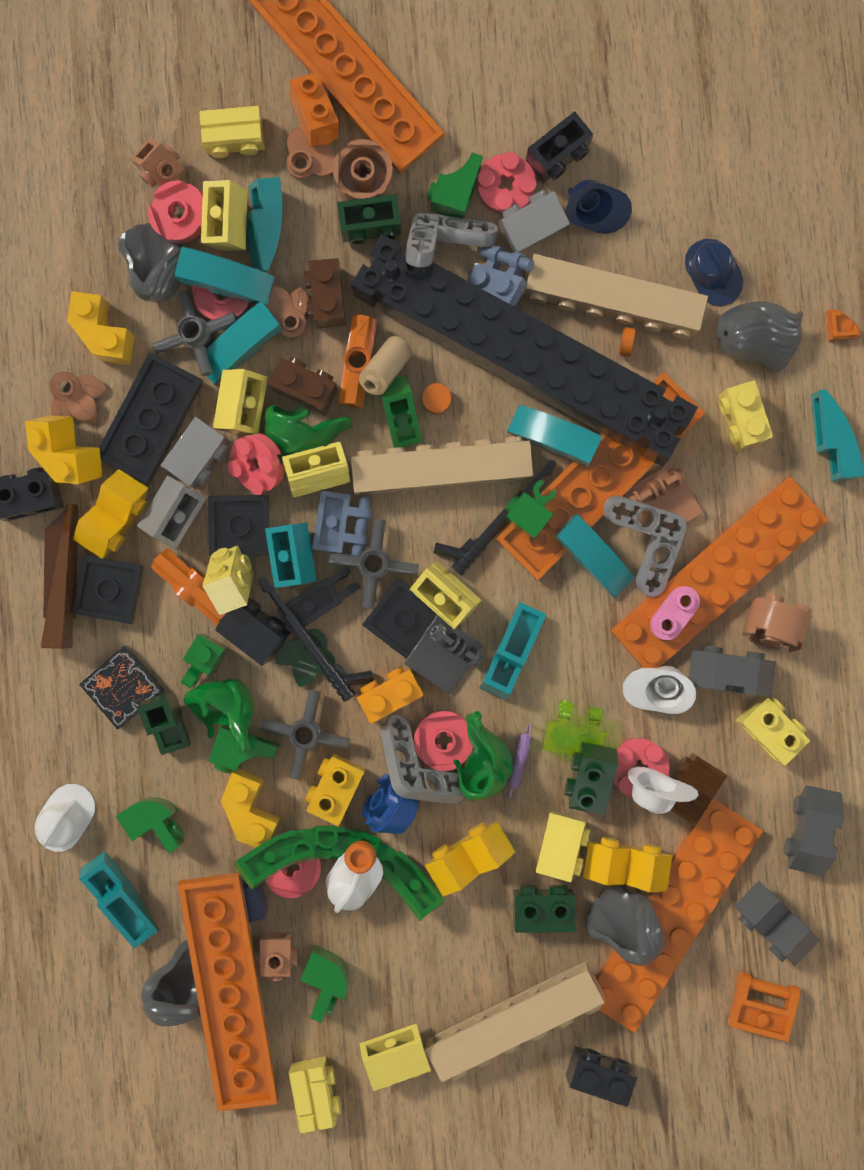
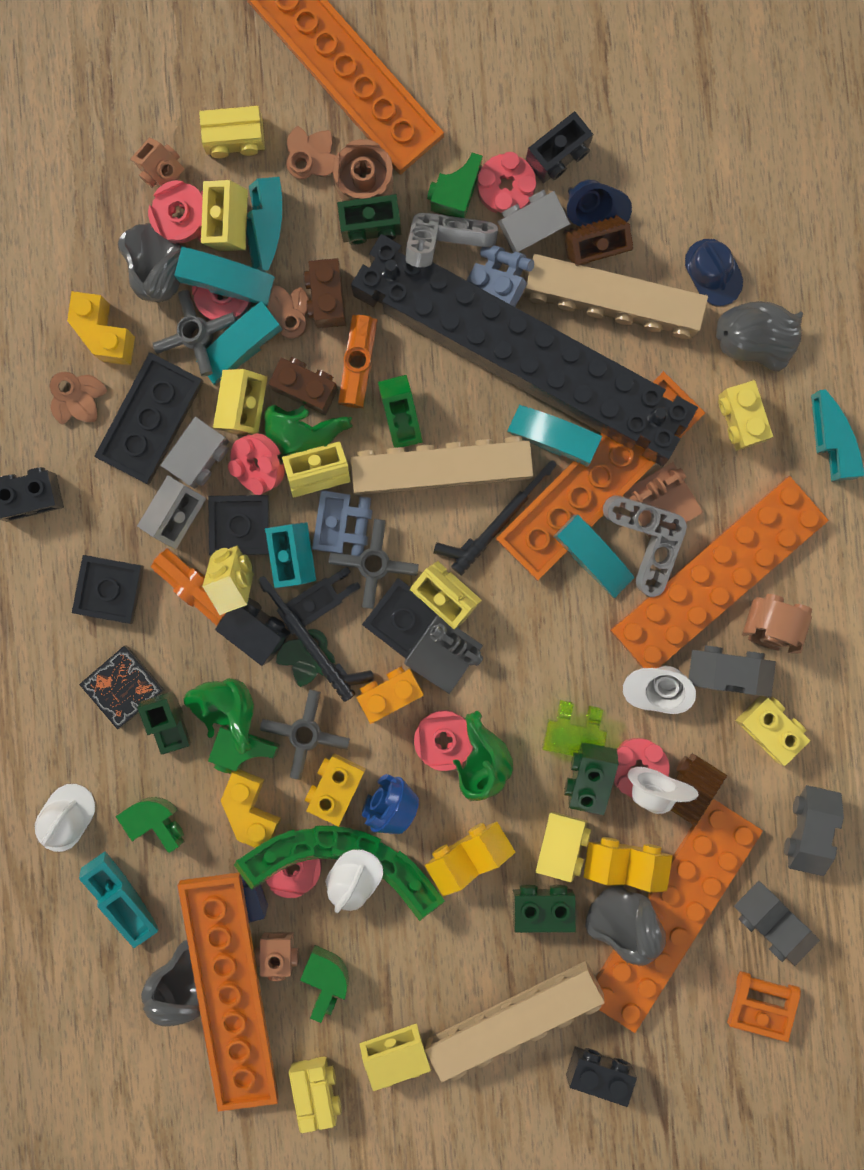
yellow brick [25,415,103,484] -> none
reddish brown wedge [41,504,78,649] -> none
yellow brick [73,469,149,559] -> none
green brick [180,634,230,689] -> none
orange brick [289,72,339,147] -> none
orange tile [344,841,377,874] -> none
tan brick [359,336,412,395] -> none
light grey beam [380,715,466,804] -> none
orange tile [422,383,451,414] -> none
teal slope [479,602,547,701] -> none
green brick [504,480,556,540] -> none
lavender piece [507,724,533,798] -> none
orange tile [619,327,636,358] -> none
bright pink plate [649,586,700,640] -> none
orange tile [826,309,861,341] -> none
none -> reddish brown brick [563,215,633,266]

